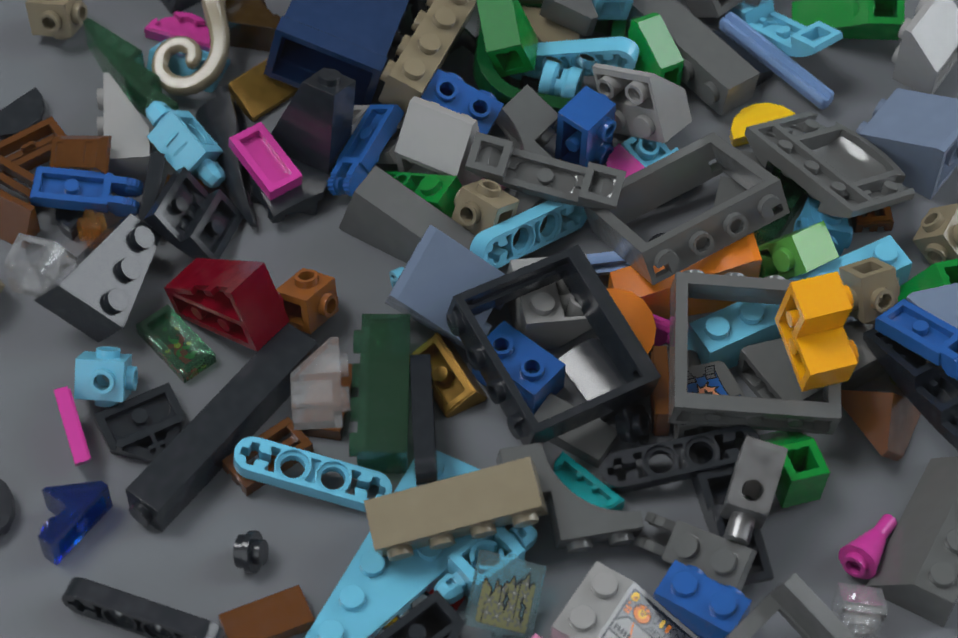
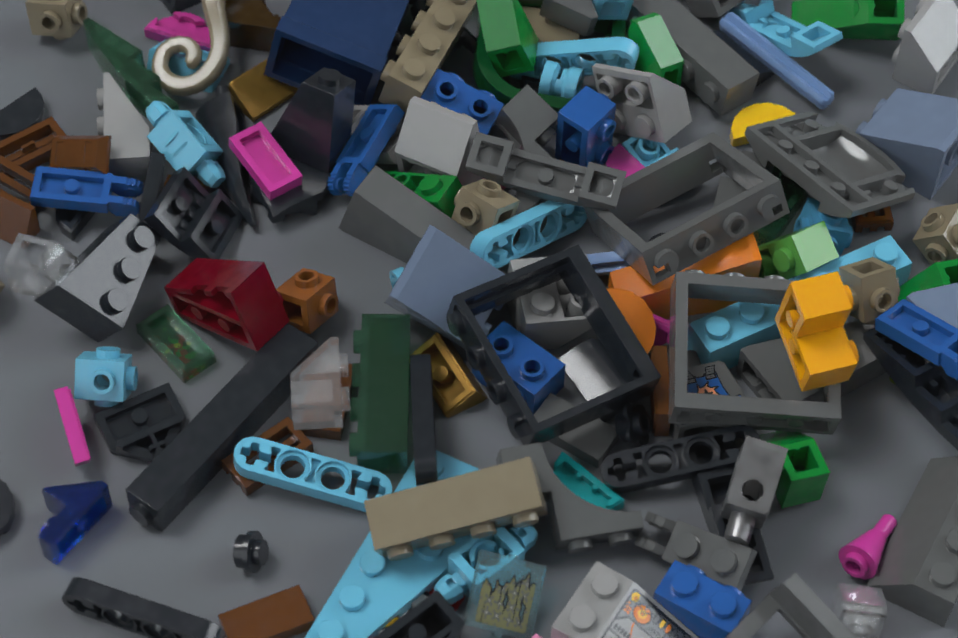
clear orange plate [77,209,107,246] -> none
reddish brown slope [841,390,921,461] -> none

